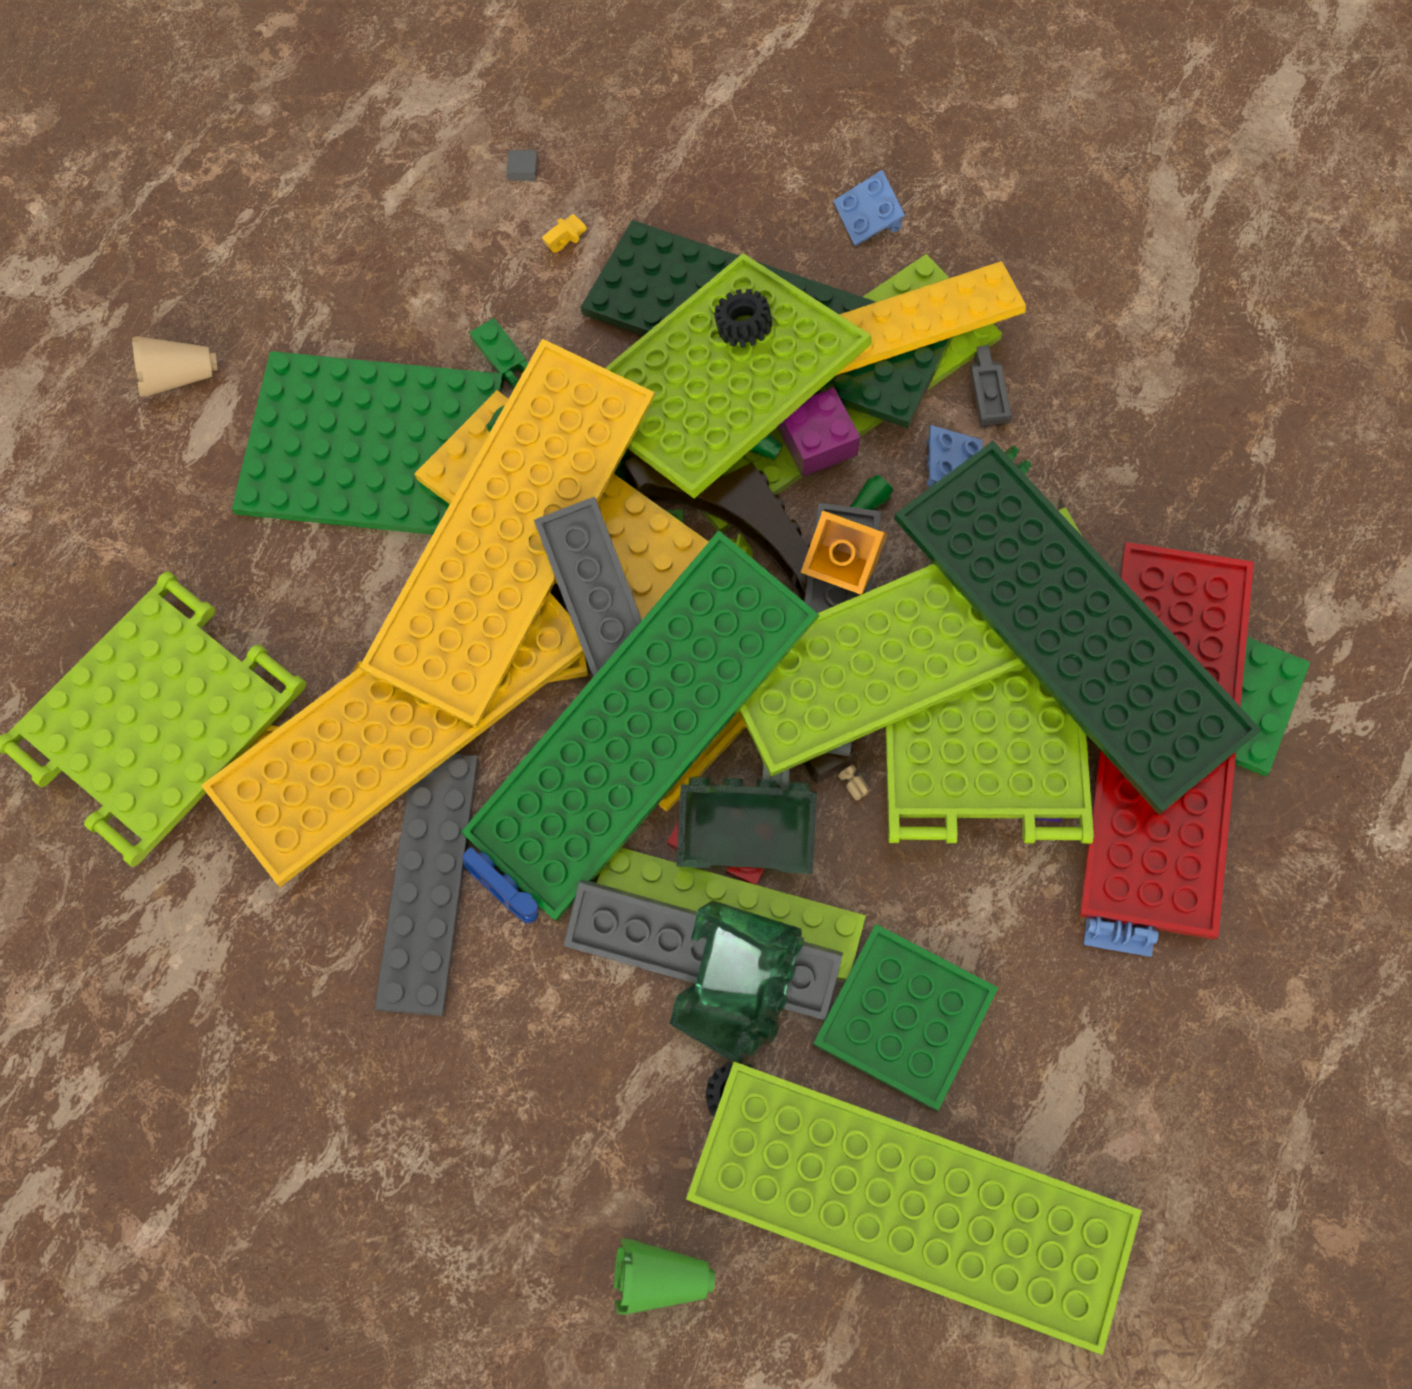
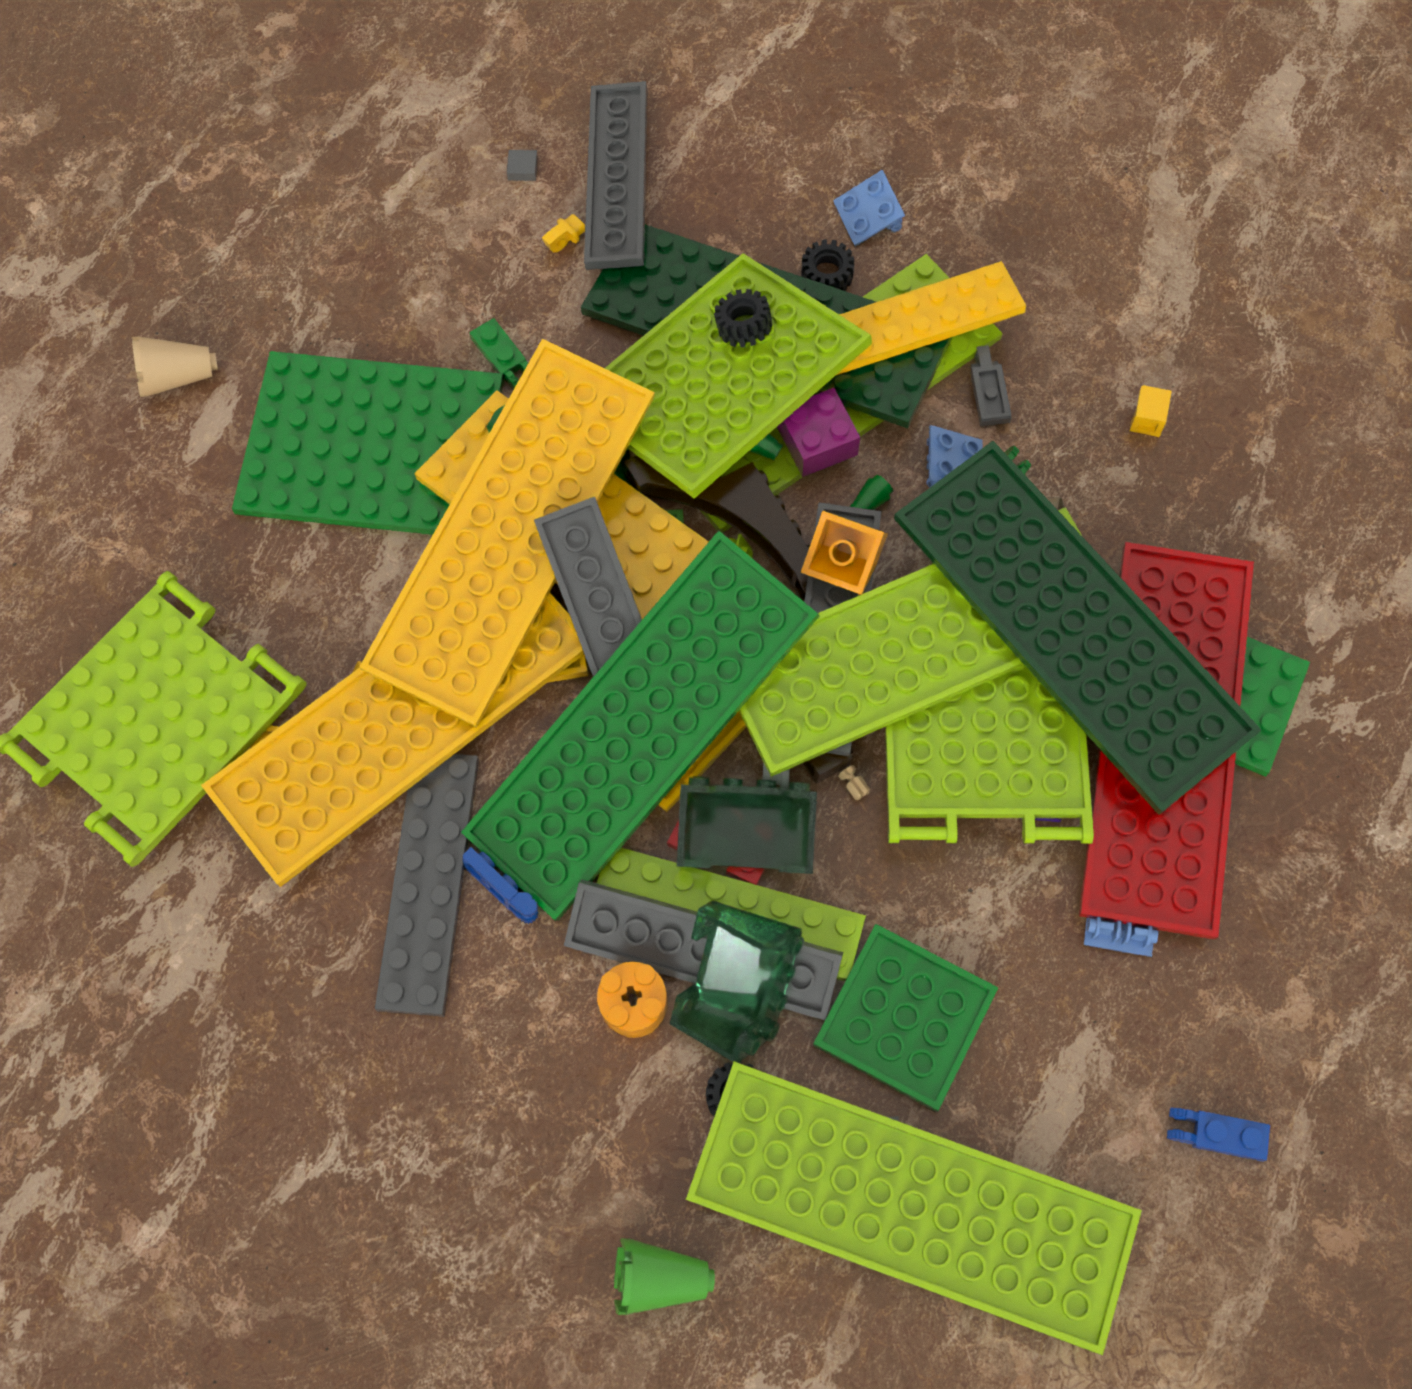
none -> dark grey plate [584,81,648,270]
none -> light orange brick [597,962,668,1038]
none -> black tyre [801,239,855,291]
none -> yellow panel [1129,385,1172,437]
none -> blue hinge [1167,1108,1270,1162]

